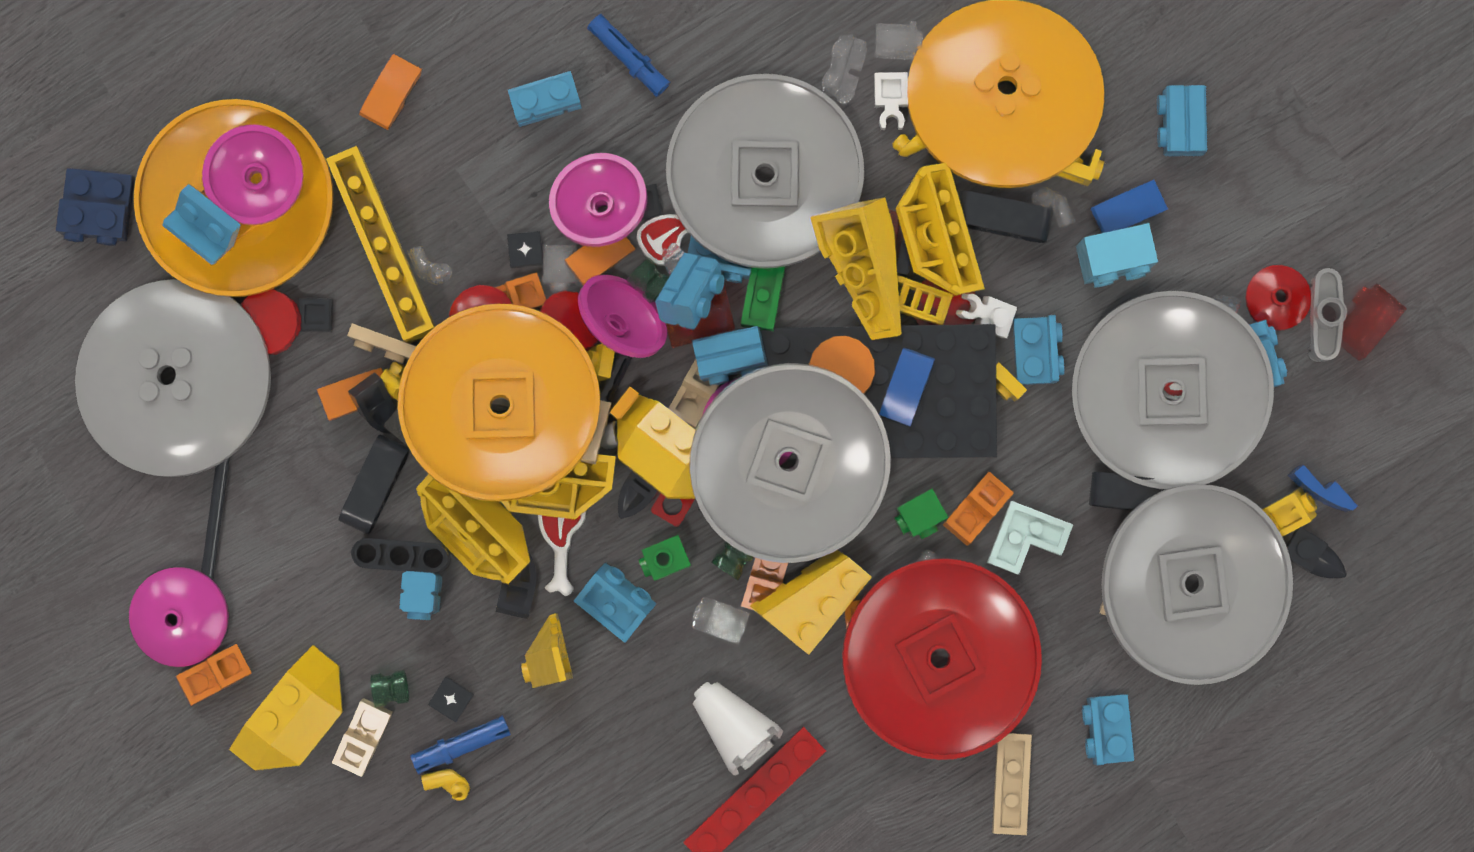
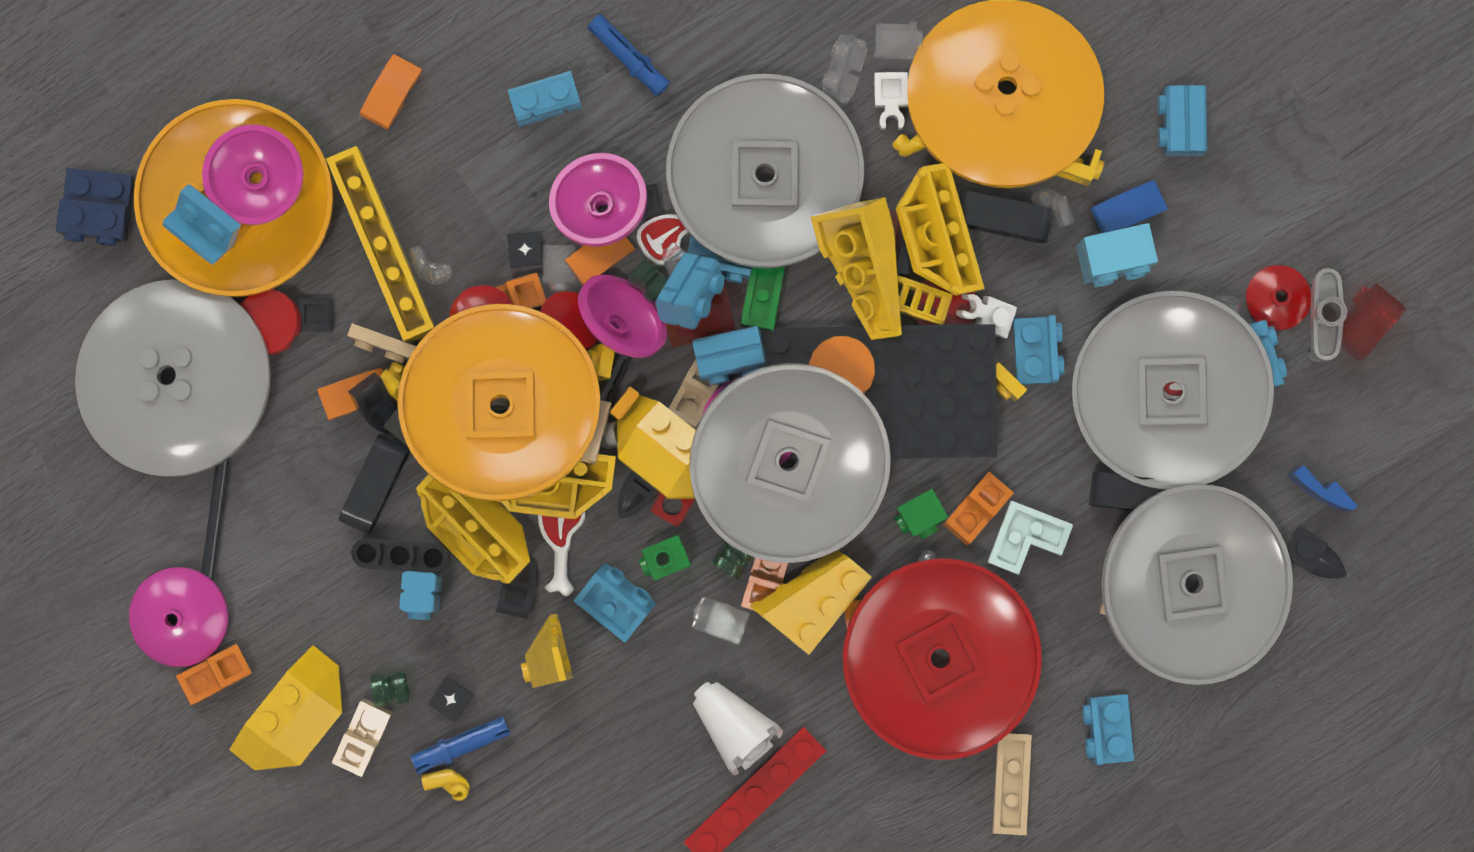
blue slope [879,348,935,426] -> none
yellow bracket [1262,487,1317,537] -> none

